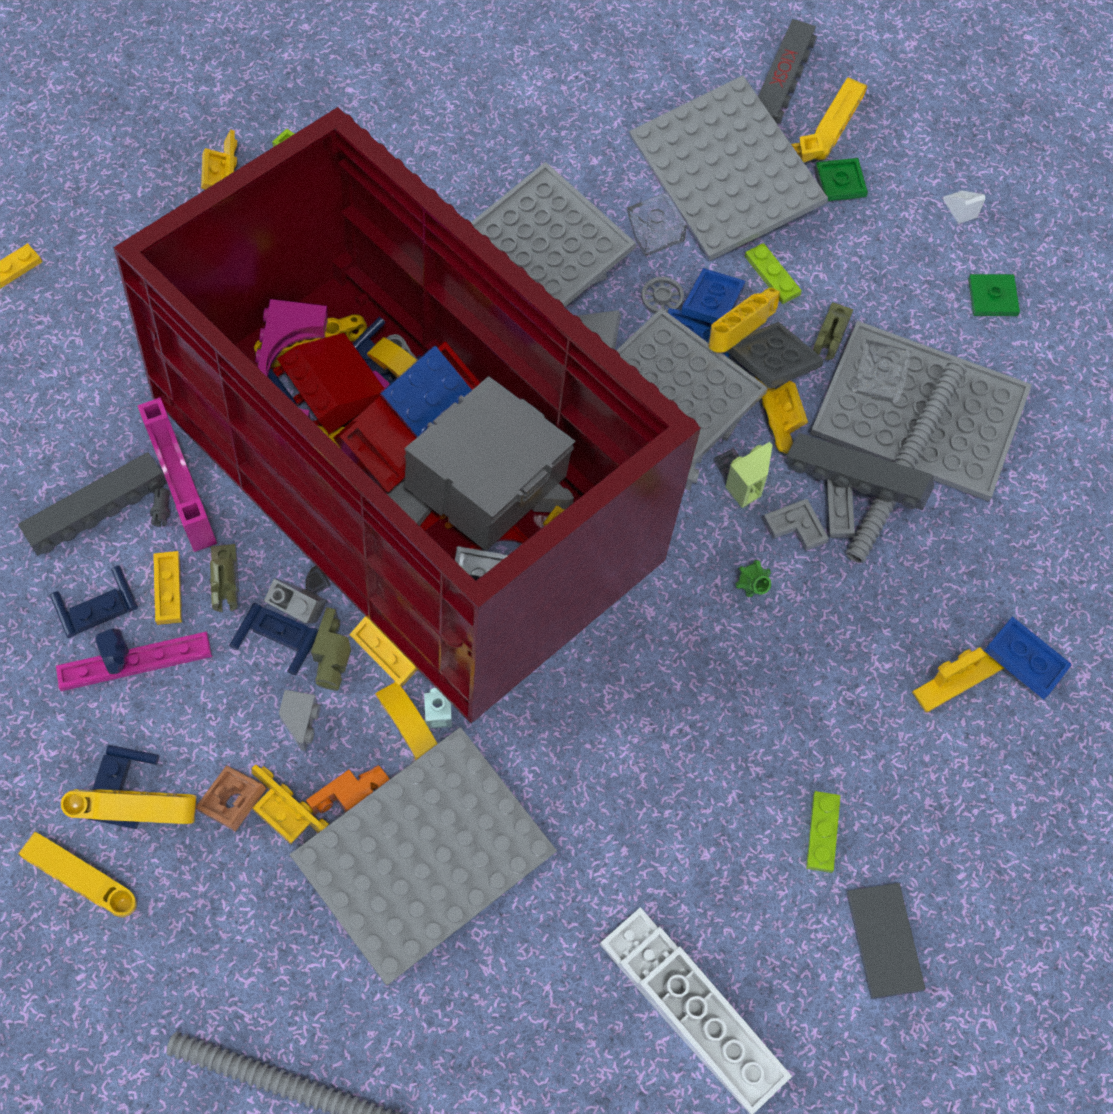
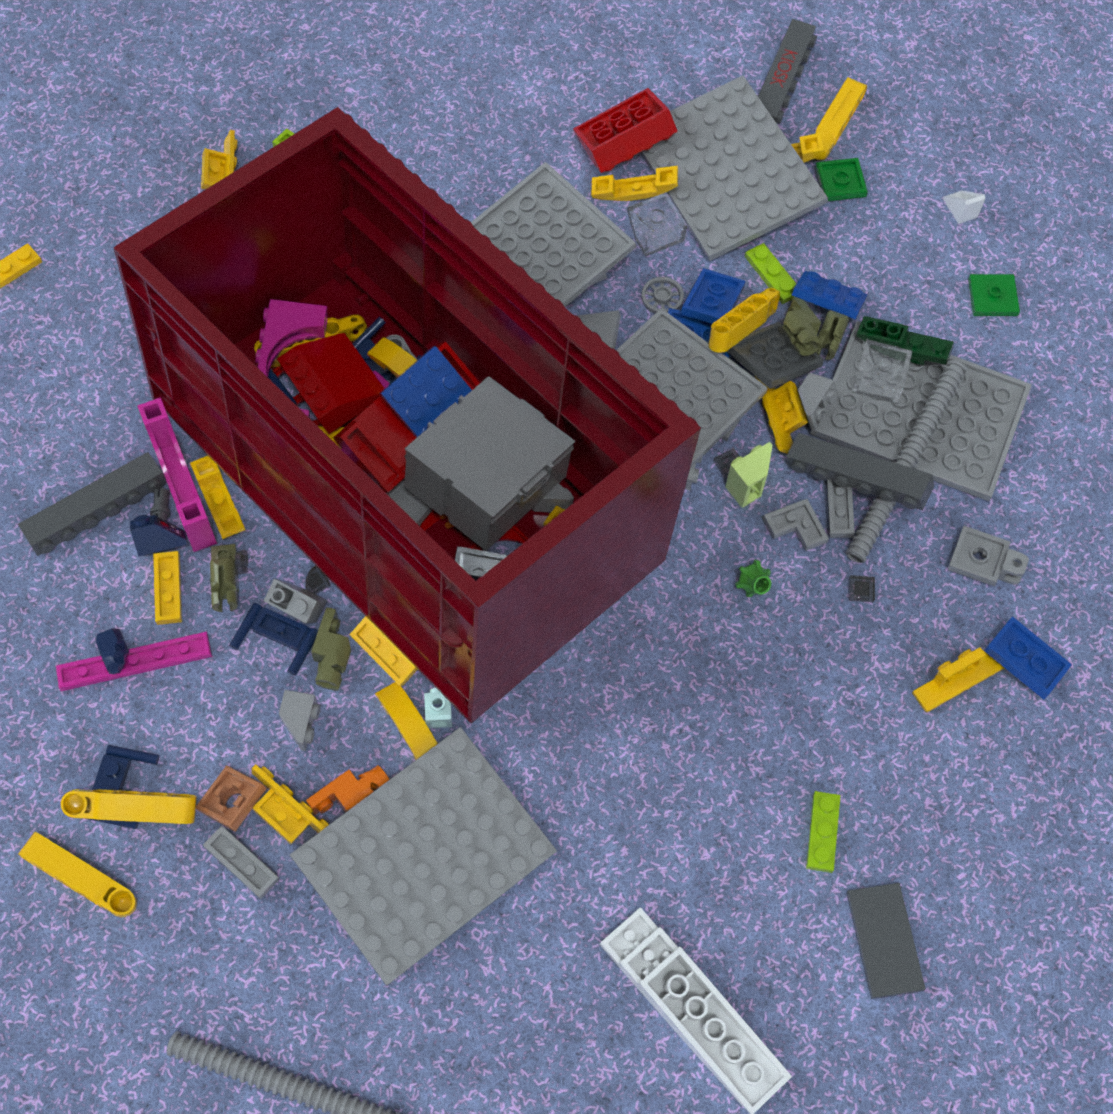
dark blue plate [50,566,138,638] -> none
none -> dark blue slope [130,515,187,557]
none -> yellow slope [190,456,245,539]
none -> light grey plate [203,826,280,900]
none -> clear smoke tile [235,550,248,574]
none -> red slope [573,88,678,173]
none -> yellow slope [591,166,678,201]
none -> olive plate [782,297,821,356]
none -> blue plate [792,271,868,320]
none -> light grey slope [798,373,838,430]
none -> clear smoke tile [849,575,875,603]
none -> dark green slope [857,316,954,365]
none -> light grey plate [948,526,1029,586]

